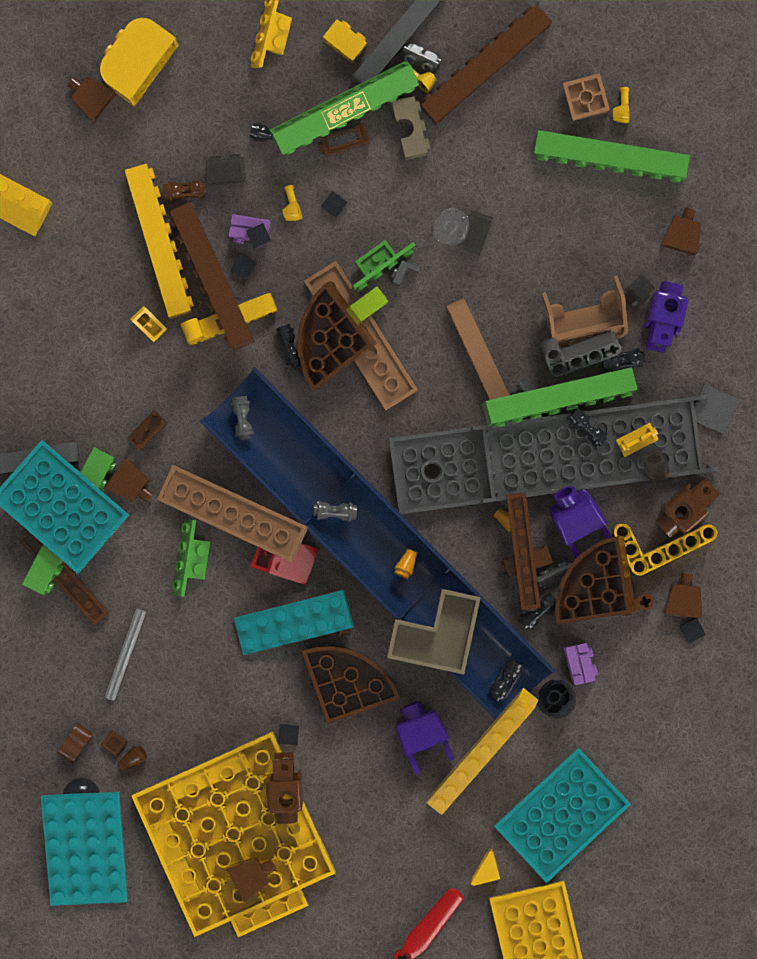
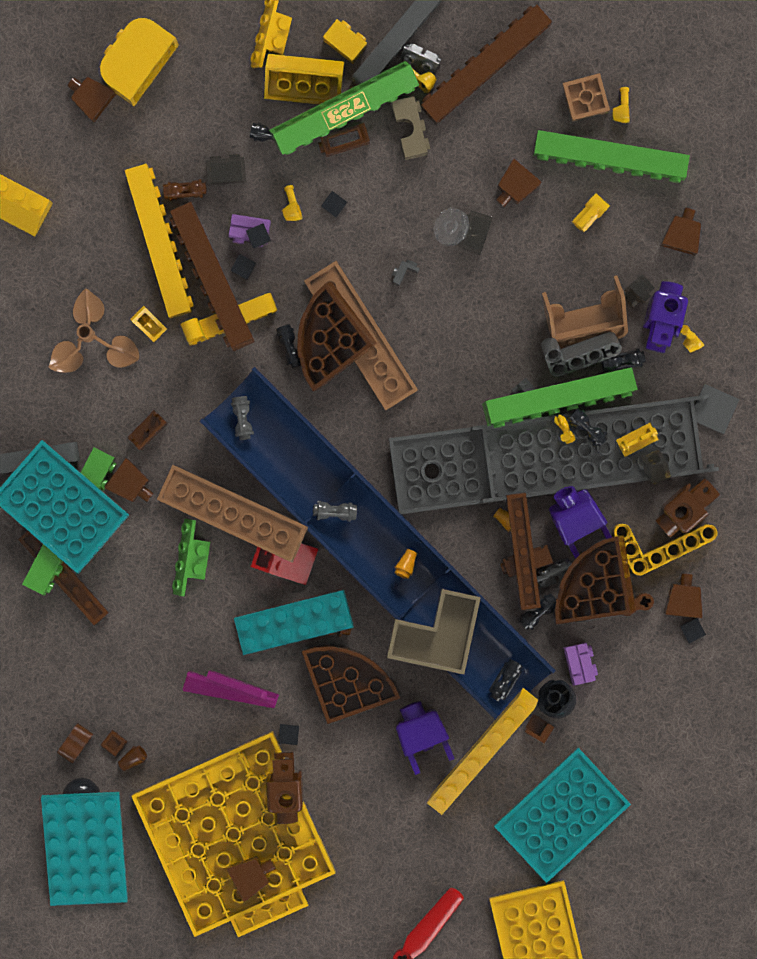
light grey axle [105,609,146,700] -> none
bright green bracket [350,240,415,292] -> none
lime tile [350,286,389,322] -> none
medium nougat beam [446,298,509,422] -> none
yellow slope [470,848,500,886] -> none
none -> medium nougat plant [49,289,139,373]
none -> magenta wedge [183,670,279,708]
none -> yellow slope [264,54,344,104]
none -> reddish brown torso [496,159,542,208]
none -> reddish brown panel [524,714,554,744]
none -> yellow arm [554,414,575,444]
none -> yellow piece [572,193,610,233]
none -> yellow bar [680,325,704,353]

